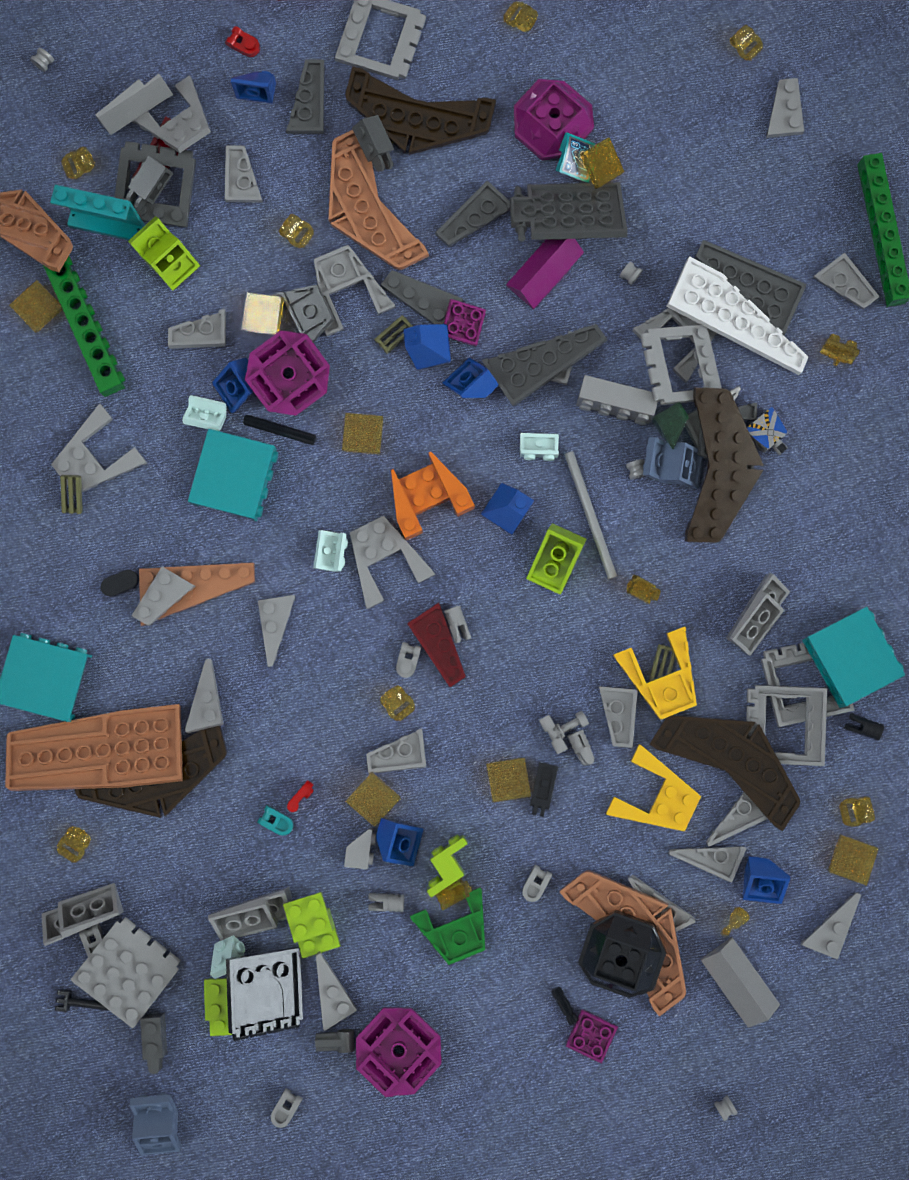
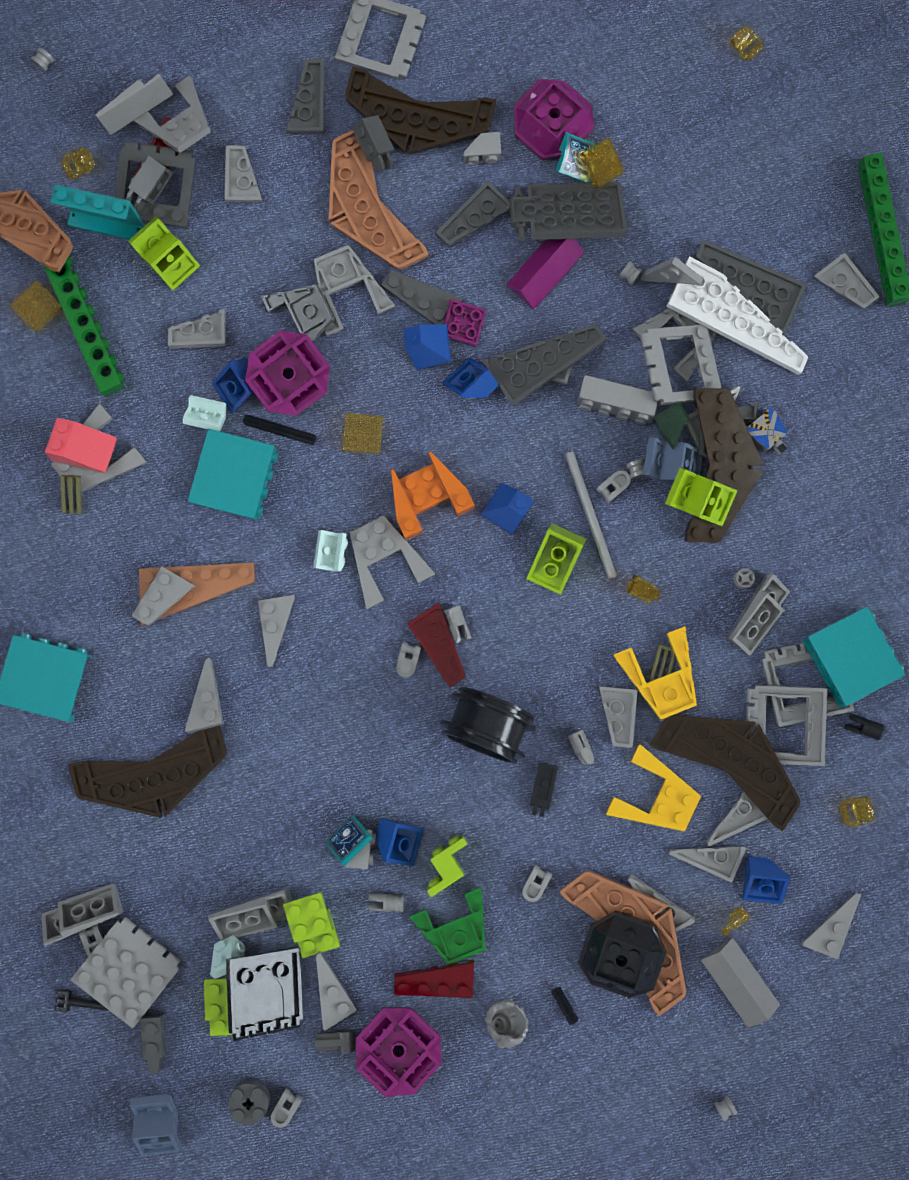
nougat wing [5,704,183,791] -> none
clear yellow piece [57,826,91,863] -> none
black tile [101,570,139,597] -> none
red plate [225,26,260,57] -> none
blue slope [231,71,276,104] -> none
clear yellow tile [241,292,284,335] -> none
teal plate [257,805,294,836] -> none
clear yellow piece [279,214,314,248] -> none
red plate [287,780,314,812] -> none
clear yellow tile [346,772,401,827] -> none
light grey wing [366,728,426,774] -> none
olive tile [374,315,413,354] -> none
clear yellow piece [380,685,415,721] -> none
clear yellow hips [435,878,472,911] -> none
clear yellow tile [486,757,531,802] -> none
clear yellow piece [503,1,538,32] -> none
light aqua bracket [520,433,559,461] -> none
light grey bar [539,710,589,755] -> none
magenta tile [565,1009,618,1064] -> none
light grey wing [766,78,804,138] -> none
clear yellow hips [820,334,860,366] -> none
clear yellow tile [828,835,879,886] -> none
none -> coral slope [45,418,117,473]
none -> dark grey brick [228,1078,271,1125]
none -> slope [325,814,373,866]
none -> dark red wing [394,959,474,998]
none -> black wheel [440,687,536,764]
none -> light grey slope [464,132,501,165]
none -> light grey hair [485,999,528,1049]
none -> light grey plate [596,470,631,503]
none -> light grey wing [639,257,703,285]
none -> lime bracket [665,468,737,526]
none -> light grey wheel [733,569,755,589]

